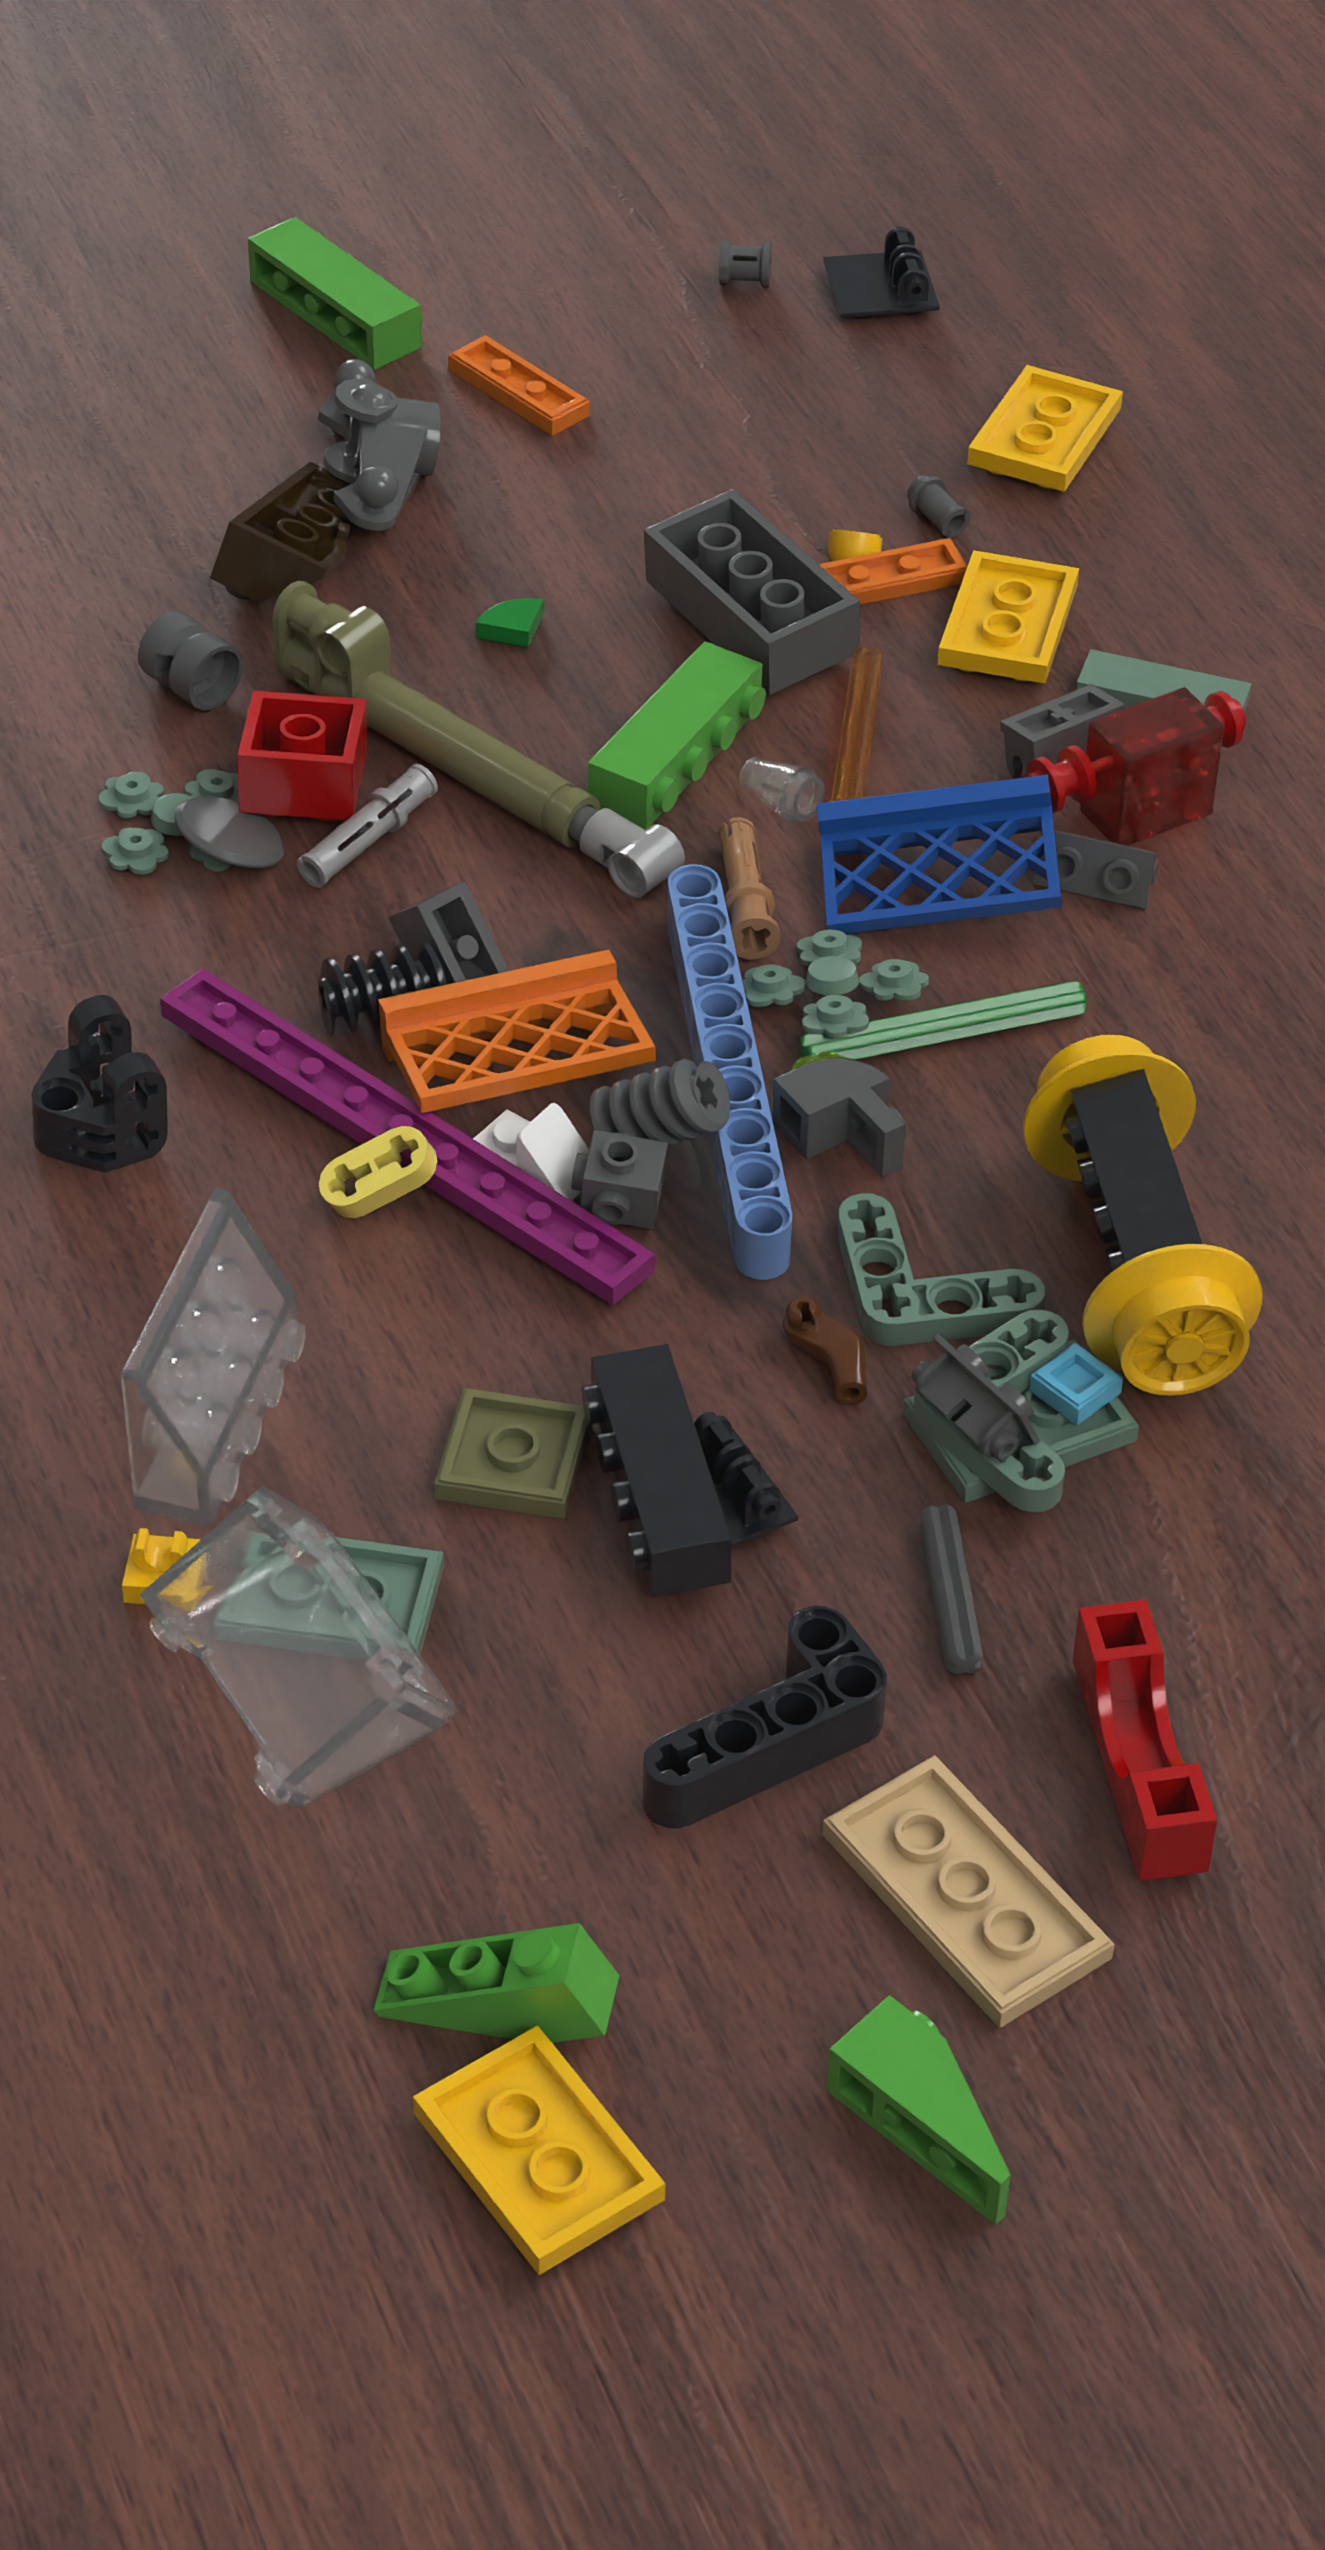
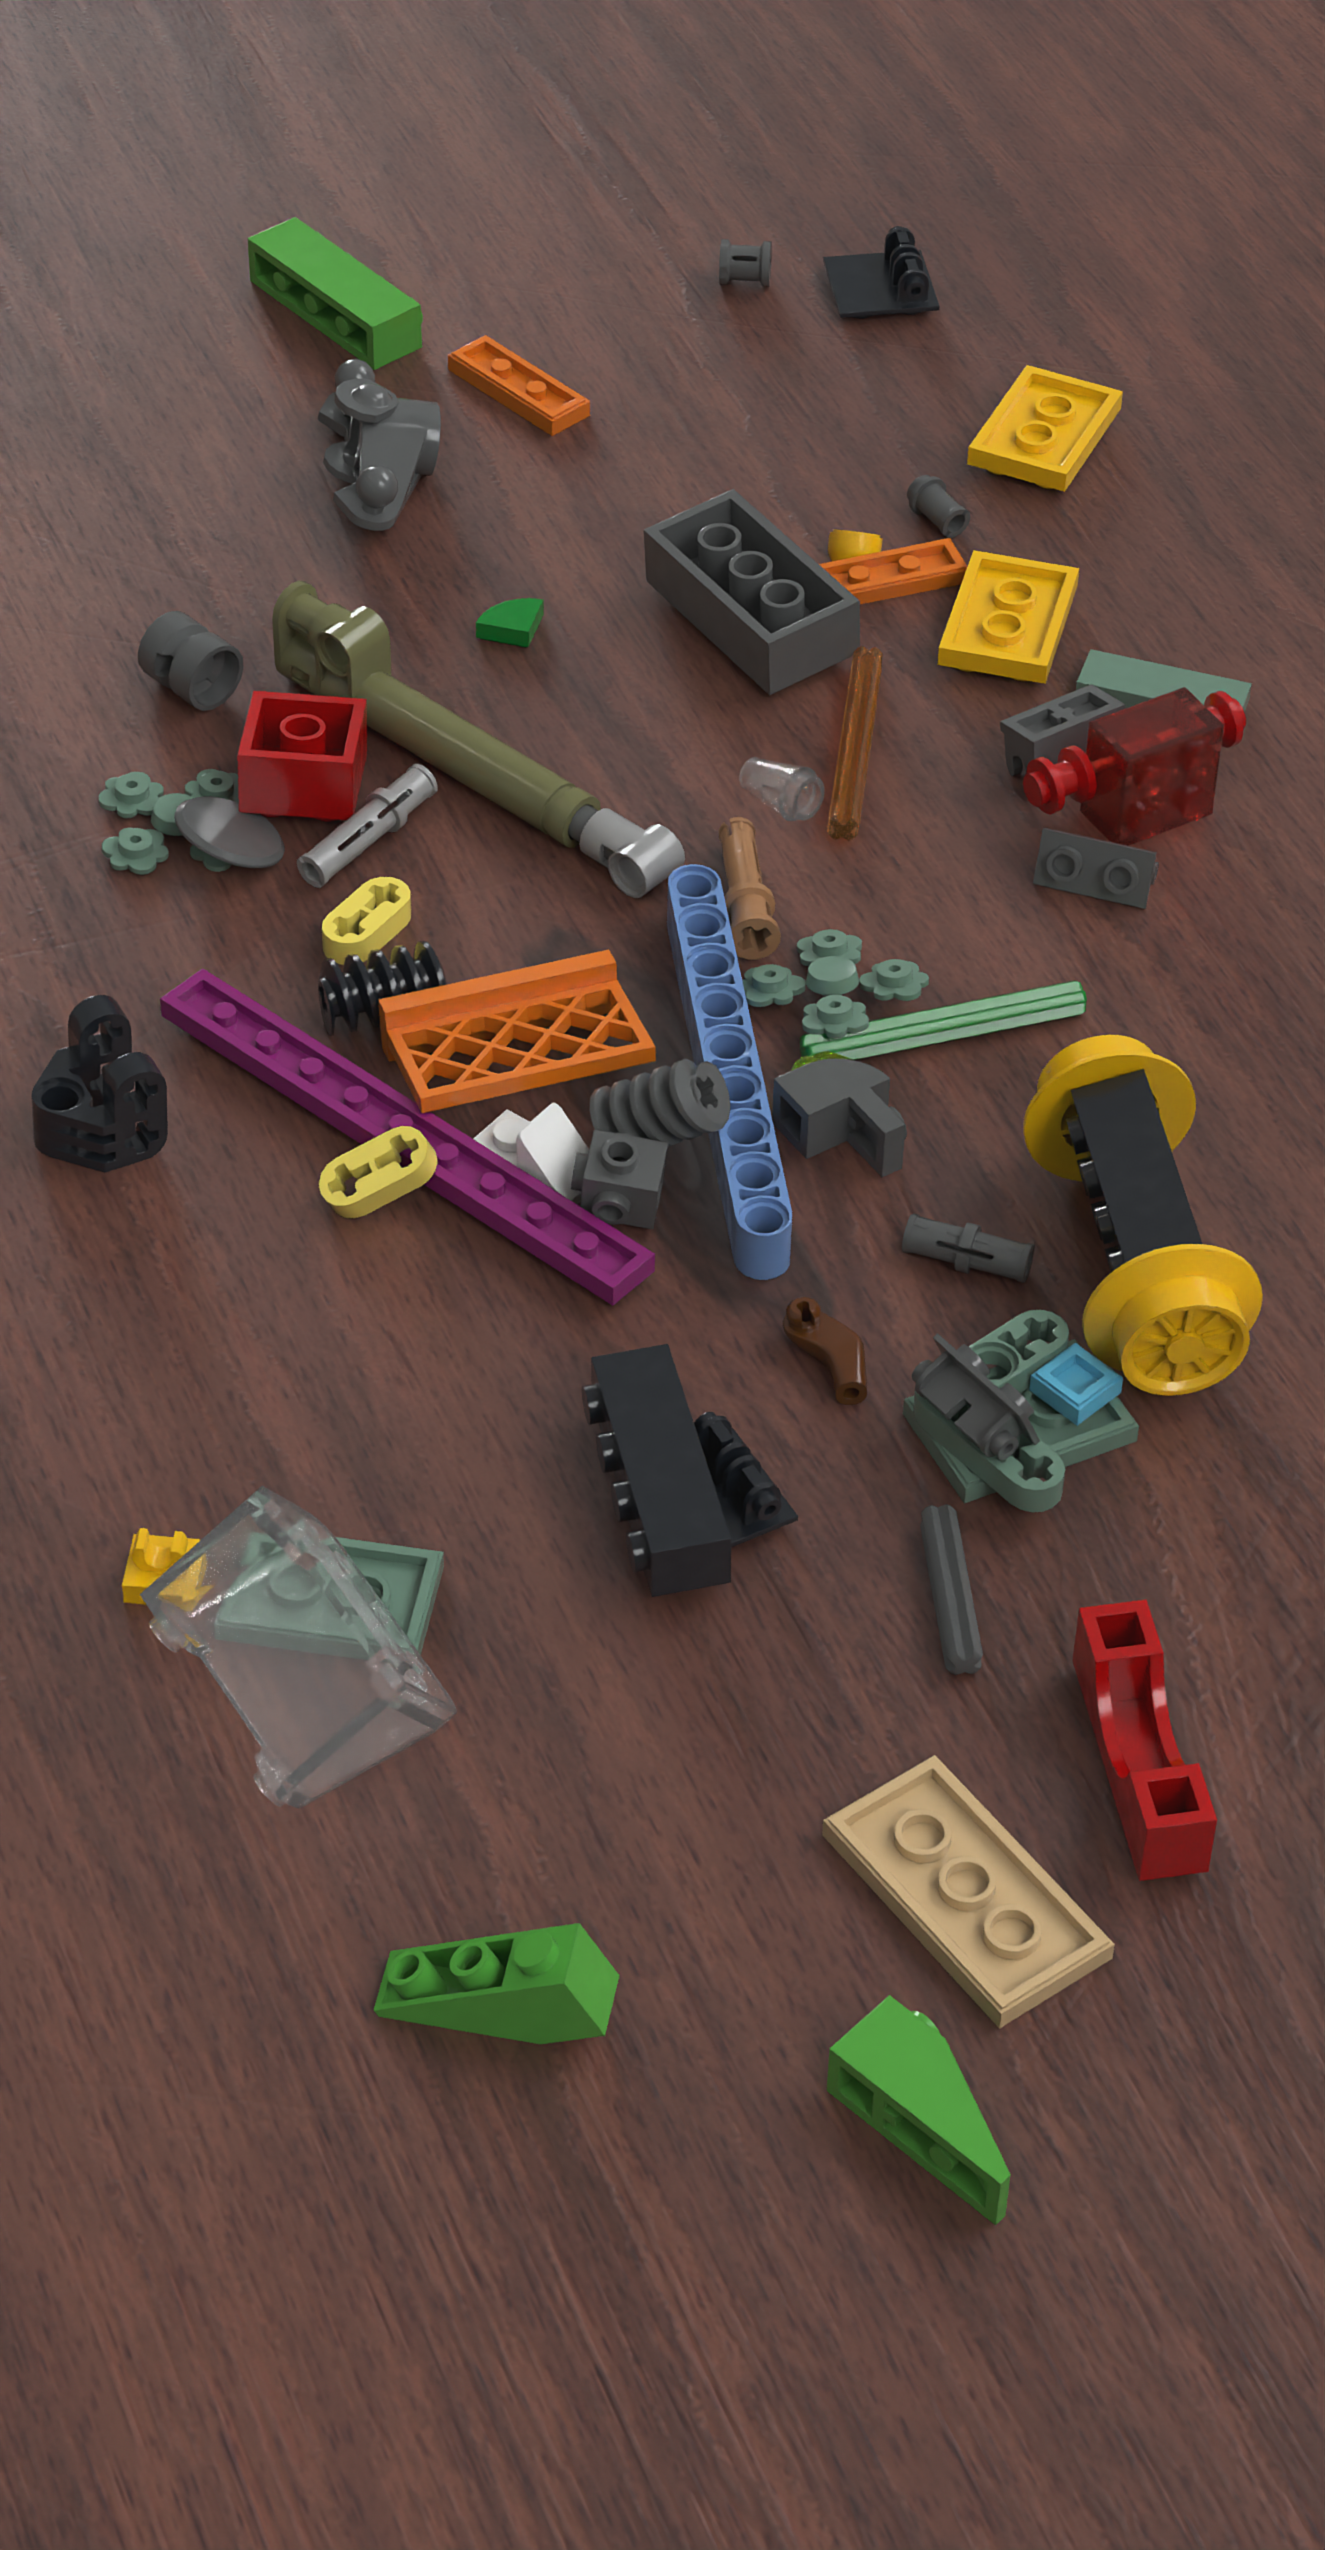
clear slope [121,1187,306,1526] -> none
dark brown wedge [210,462,352,602] -> none
dark grey slope [388,881,509,984] -> none
yellow plate [413,2025,666,2275] -> none
olive tile [434,1388,590,1519] -> none
bright green brick [588,641,766,830] -> none
black beam [643,1606,887,1828] -> none
blue fence [817,775,1062,934] -> none
sand green beam [837,1193,1045,1346] -> none
none -> light yellow beam [322,877,411,965]
none -> dark grey pin [902,1213,1035,1283]

